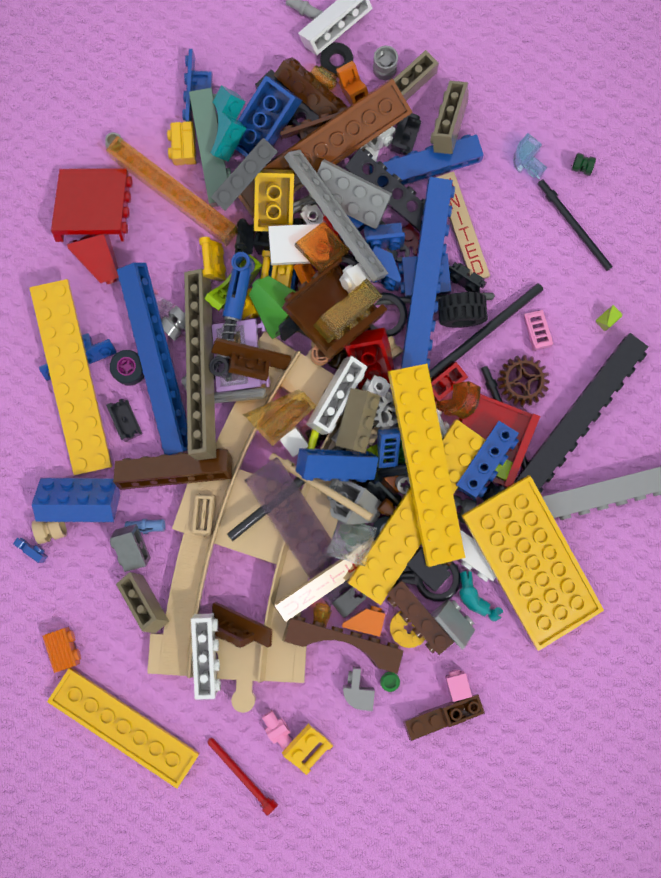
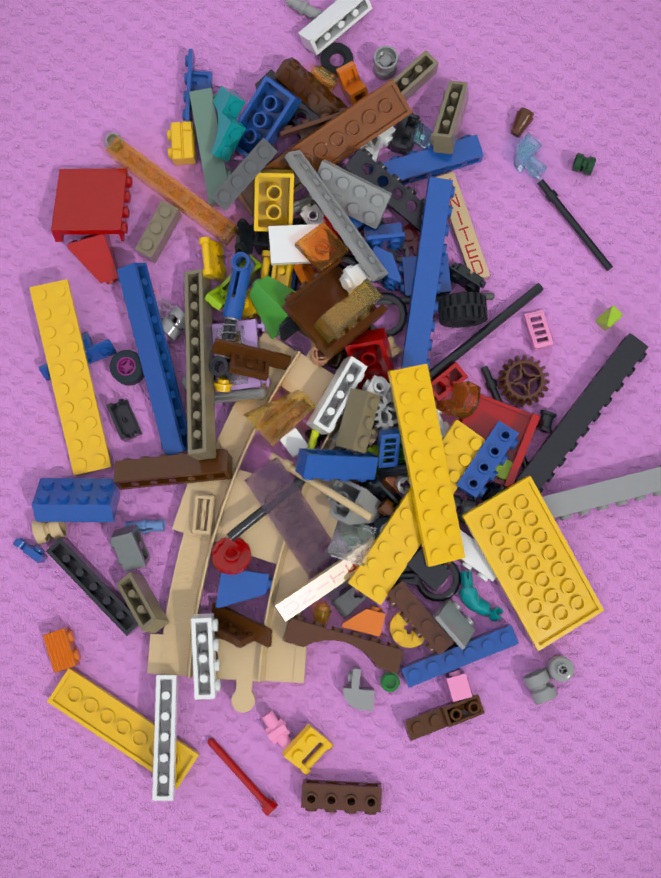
none -> black brick [46,537,139,636]
none -> dark tan brick [135,200,182,263]
none -> white brick [152,675,178,801]
none -> red tile [212,537,251,575]
none -> yellow plate [213,378,233,392]
none -> blue slope [216,570,273,608]
none -> reddish brown brick [301,779,382,815]
none -> blue brick [400,623,519,688]
none -> clear light blue plate [411,123,433,150]
none -> reddish brown cone [510,107,534,138]
none -> light grey wheel [523,668,558,705]
none -> black bush [536,410,557,433]
none -> light grey head [546,655,574,682]

